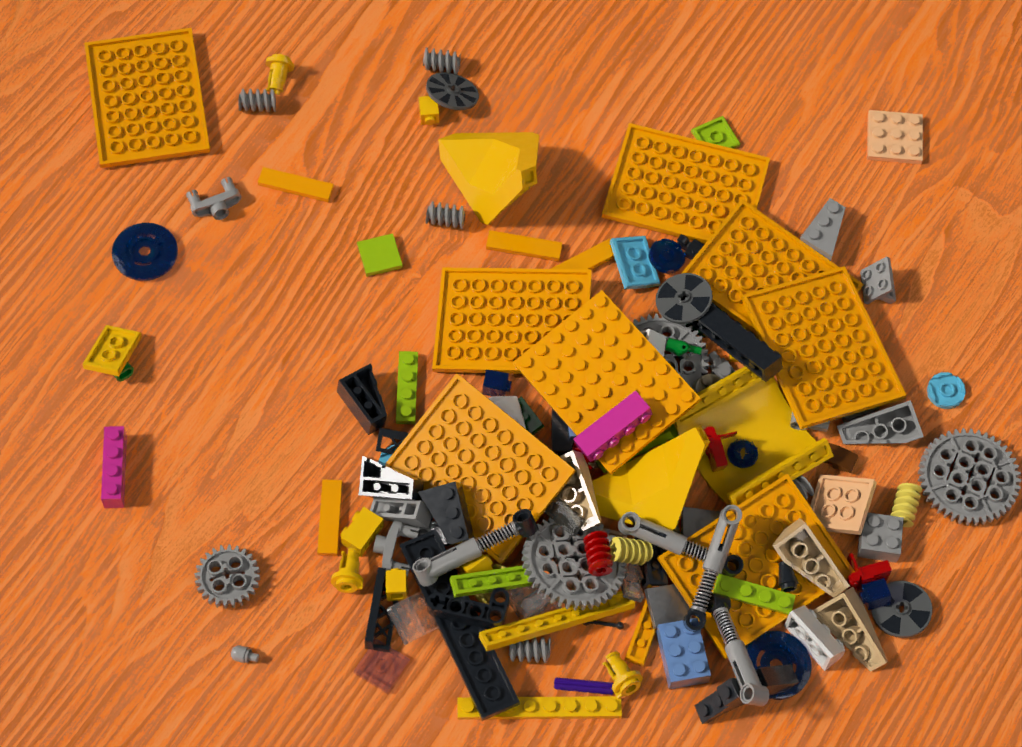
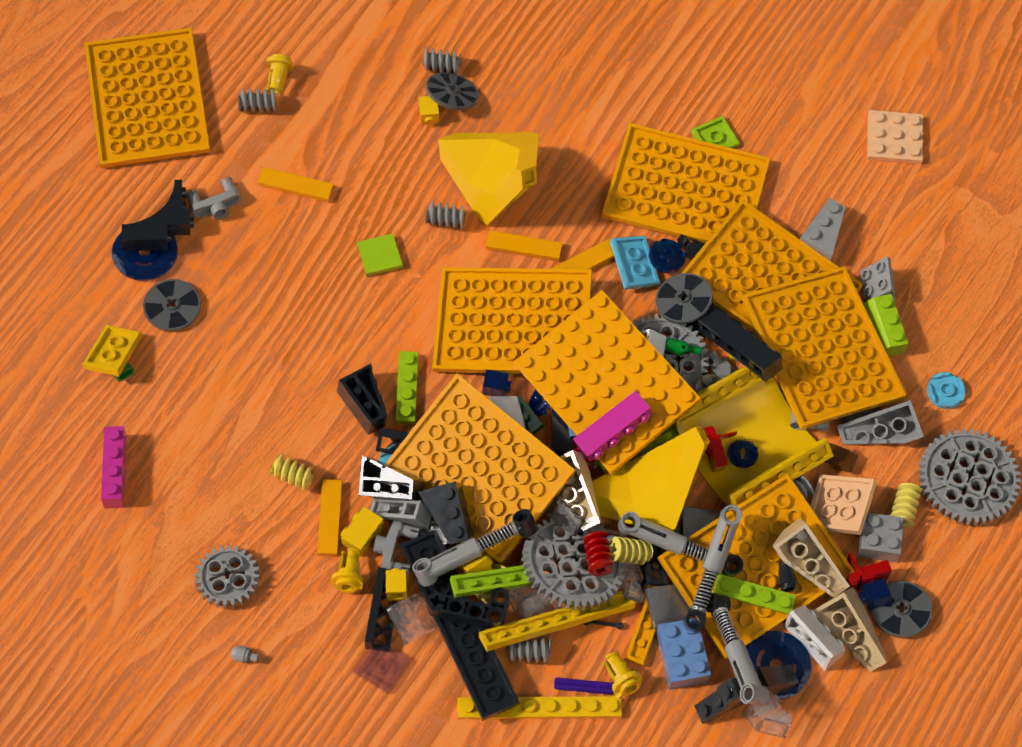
none -> black arch [122,180,194,251]
none -> dark grey piece [143,279,201,331]
none -> light yellow piece [269,454,314,491]
none -> clear blue gear [529,390,551,417]
none -> clear slope [745,690,793,738]
none -> lime slope [863,294,908,357]

